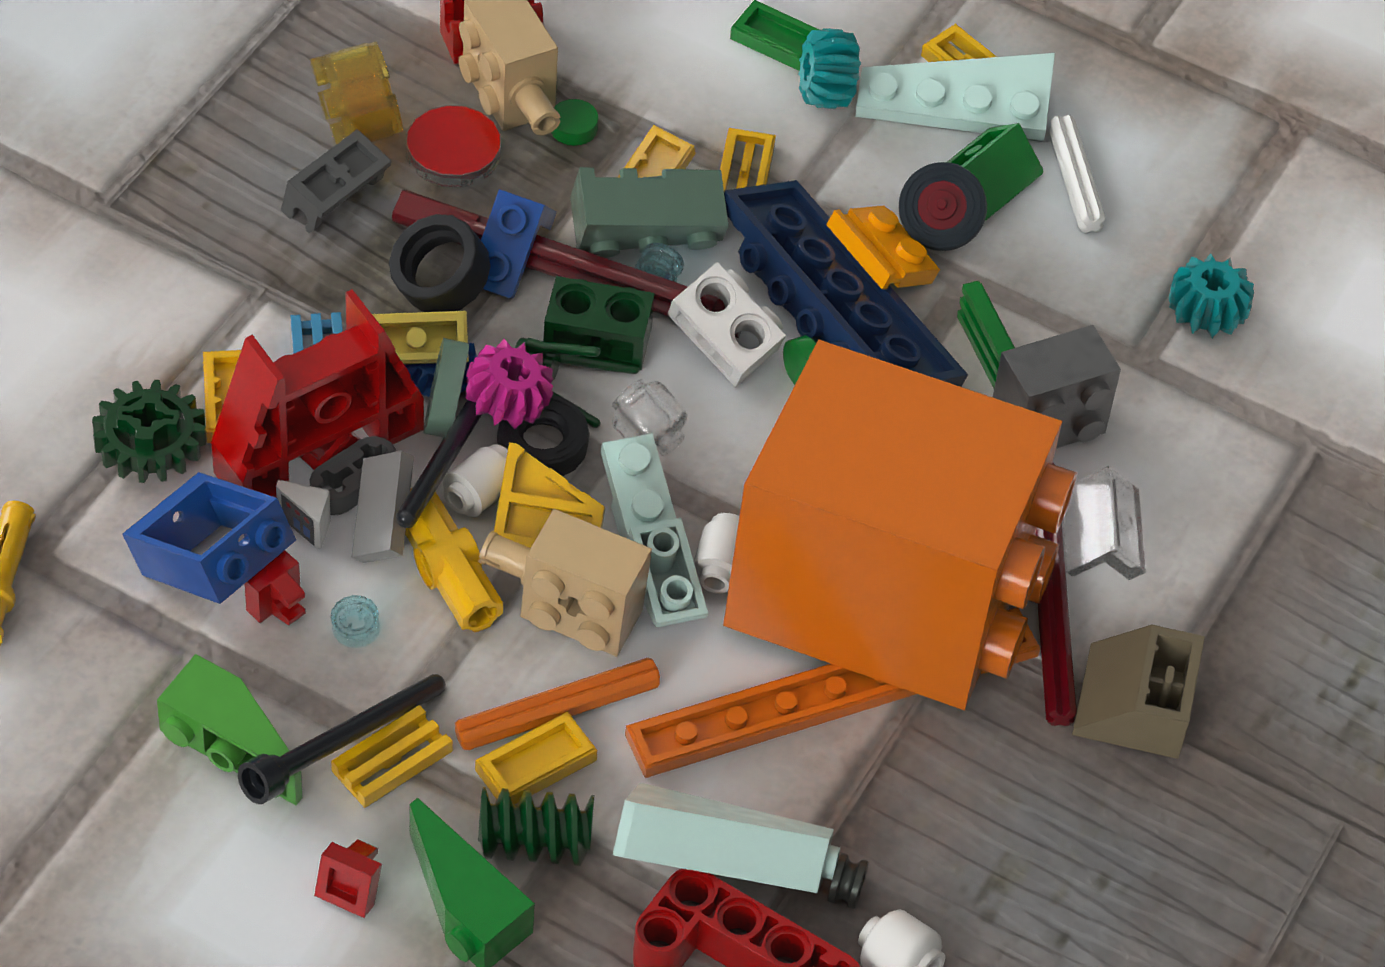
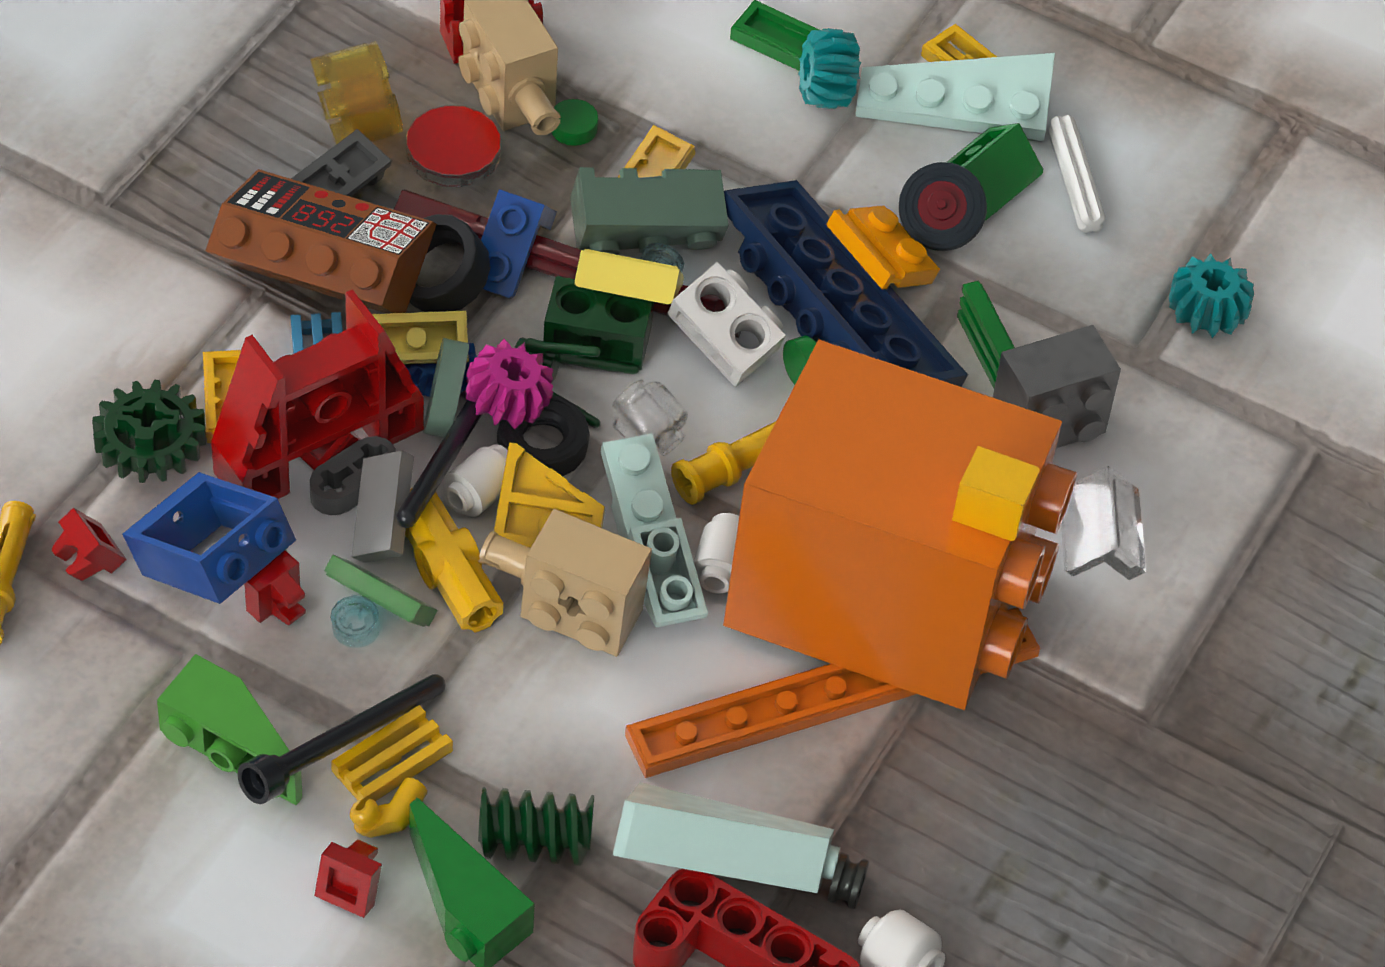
white slope [276,480,331,549] -> none
orange axle [455,658,660,750] -> none
yellow tile [475,712,598,805] -> none
yellow tile [720,128,776,191] -> none
dark red axle [1035,462,1077,726] -> none
dark tan slope [1072,624,1205,759] -> none
none -> red tile [52,508,127,581]
none -> dark orange slope [205,169,437,314]
none -> green tile [324,555,438,627]
none -> yellow arm [349,777,428,838]
none -> light yellow slope [575,249,684,304]
none -> yellow pin [671,421,776,505]
none -> yellow panel [952,446,1040,541]

